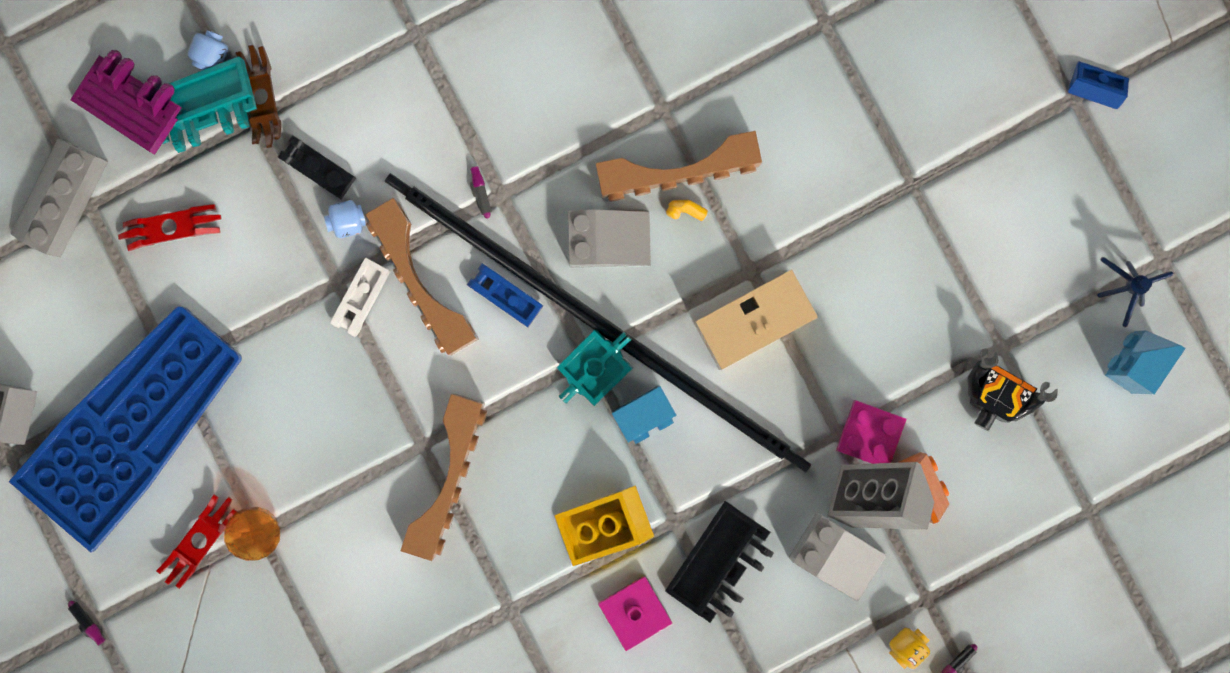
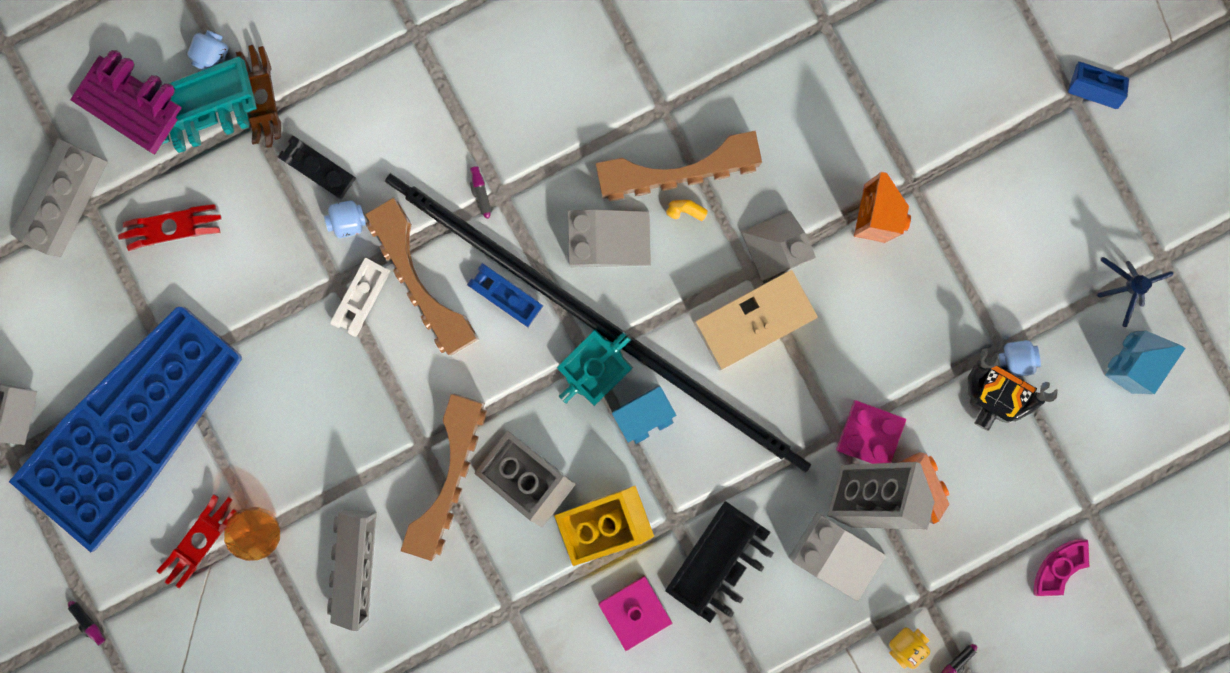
none -> light grey slope [327,510,377,631]
none -> light grey slope [474,431,576,528]
none -> light grey slope [741,211,816,281]
none -> orange slope [854,172,911,243]
none -> light blue head [999,340,1041,377]
none -> dark pink tile [1034,539,1090,596]

